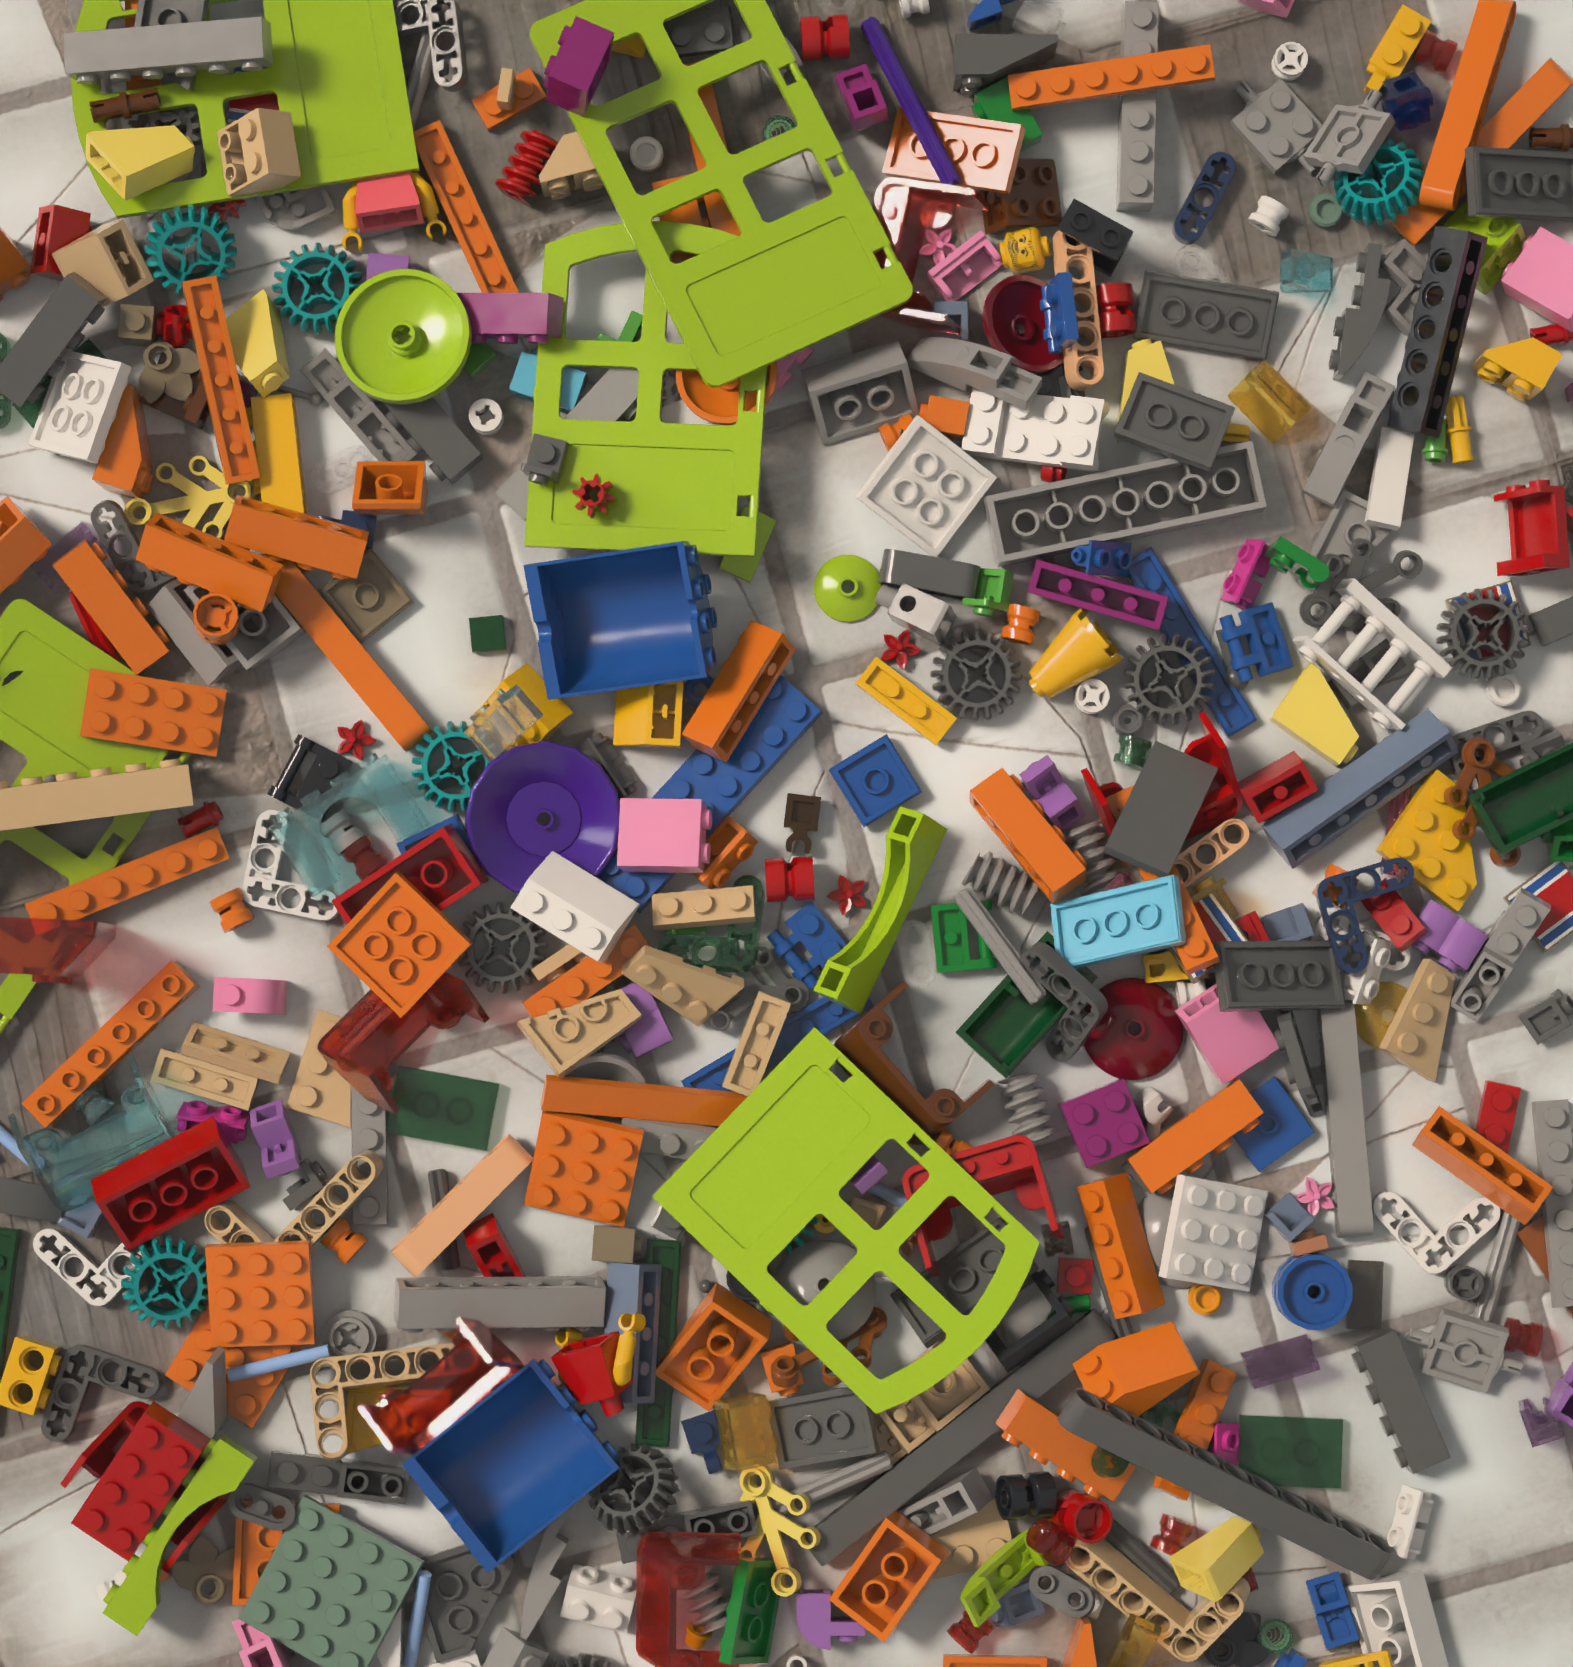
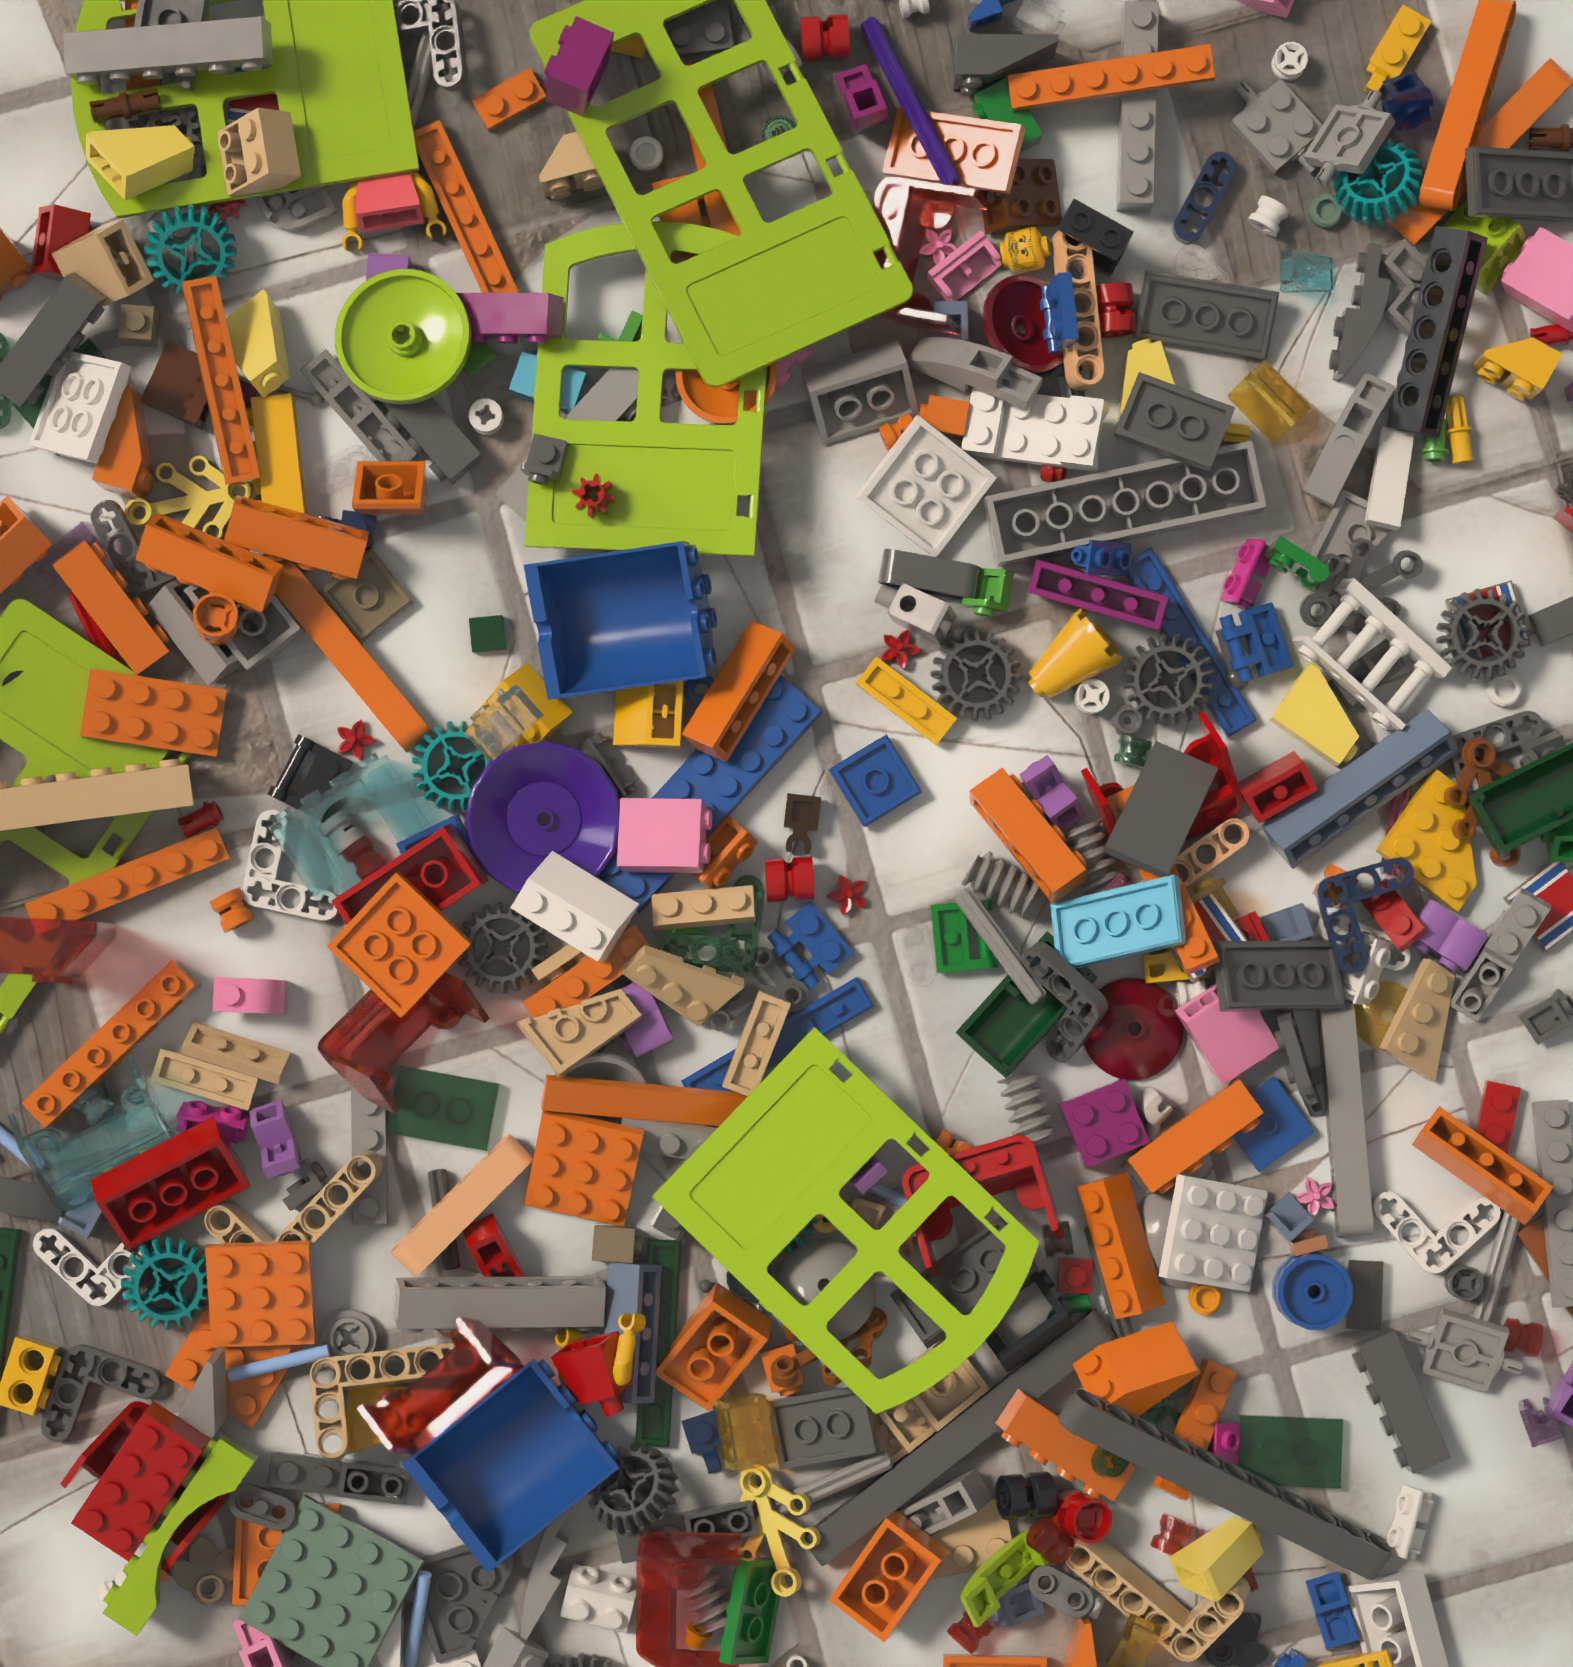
dark tan plate [139,341,200,404] -> none
red gear [155,304,194,346] -> none
teal gear [272,243,362,335] -> none
tan wing [286,1010,351,1128] -> none
orange wheel [320,1217,368,1265] -> none
red piece [495,129,558,206] -> none
tan tile [496,68,517,111] -> none
lime slope [719,505,777,583] -> none
medium lavender brick [796,1589,865,1650] -> none
lime arch [813,806,947,1014] -> none
lime dish [814,555,881,622] -> none
reddish brown windscreen [834,981,995,1145] -> none
orange wheel [1000,604,1041,645] -> none
dark grey axle [1106,1517,1180,1594] -> none
clear purple hinge [1241,1334,1321,1389] -> none
clear green tile [1257,1618,1293,1654] -> none
clear red wheel [1413,30,1458,74] -> none
red panel [1493,480,1570,577] -> none

